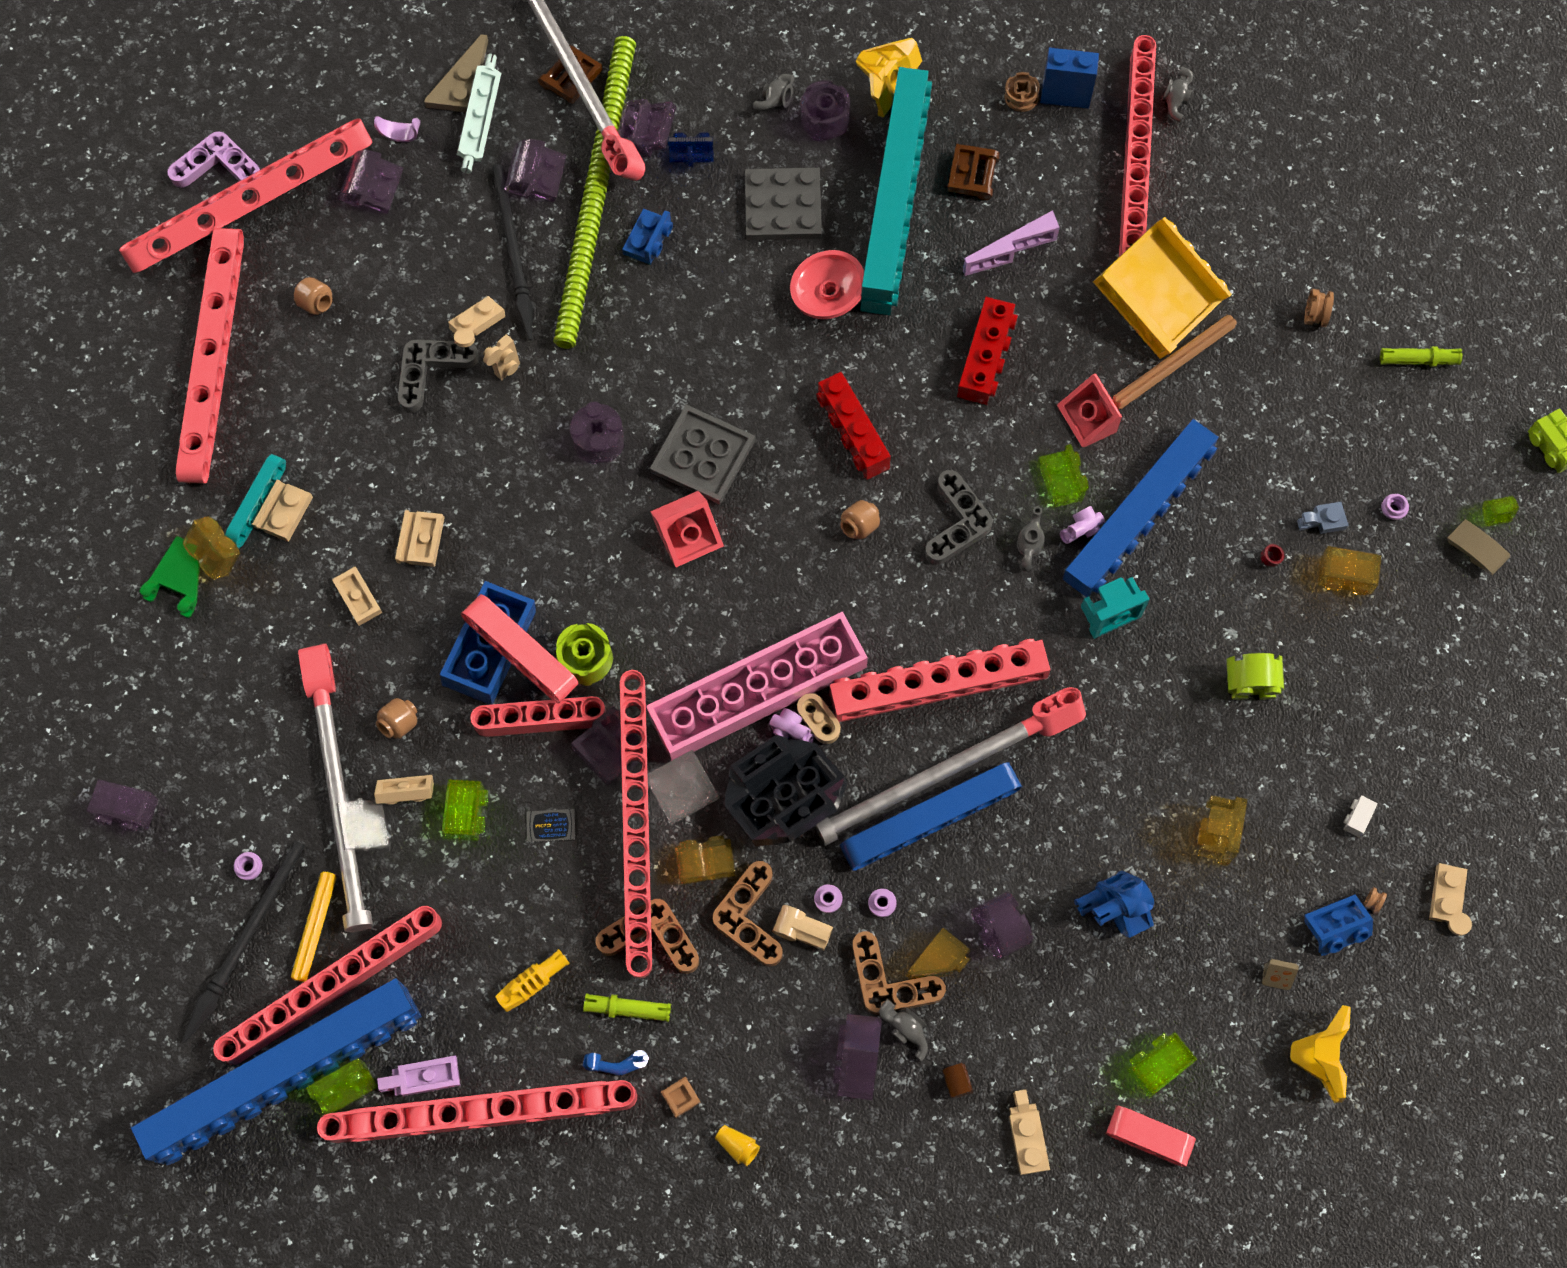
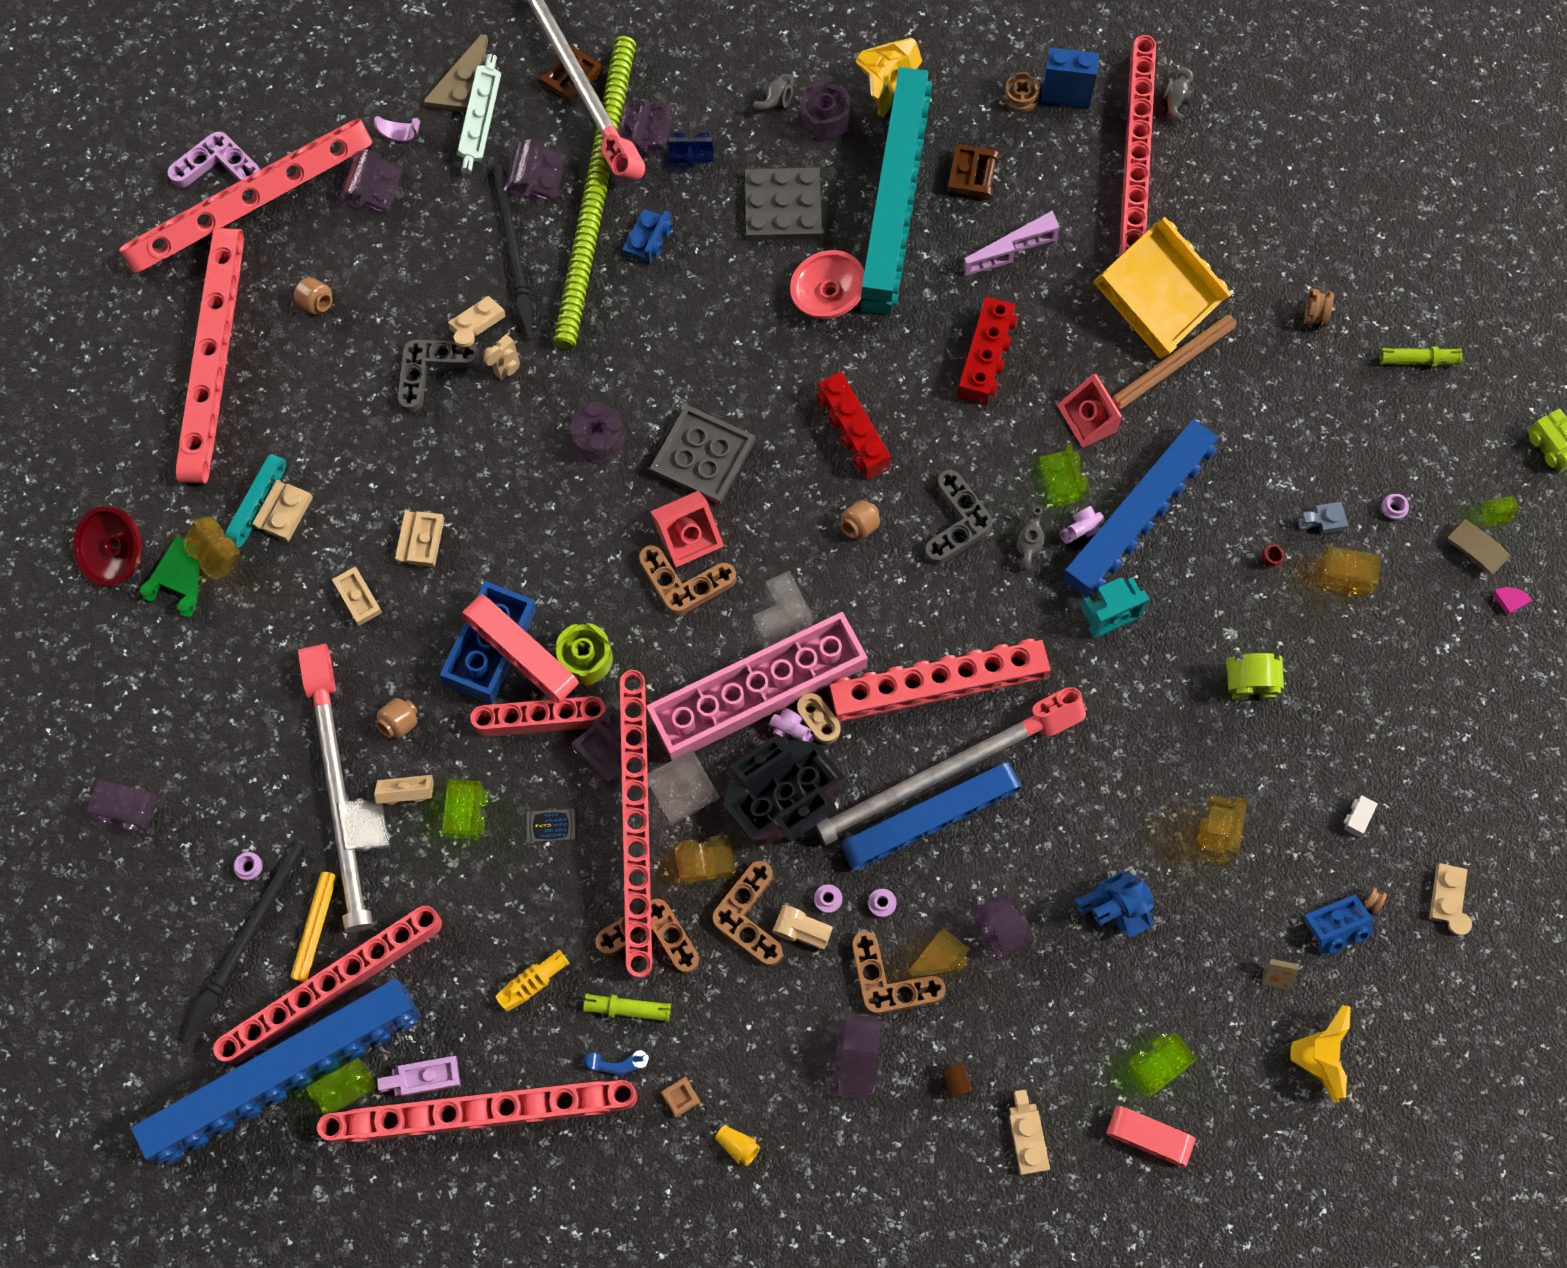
dark grey piece [879,999,928,1062] -> none
none -> dark red dish [73,506,142,586]
none -> medium nougat beam [639,546,736,615]
none -> clear brick [752,571,813,649]
none -> dark pink tile [1492,587,1532,616]

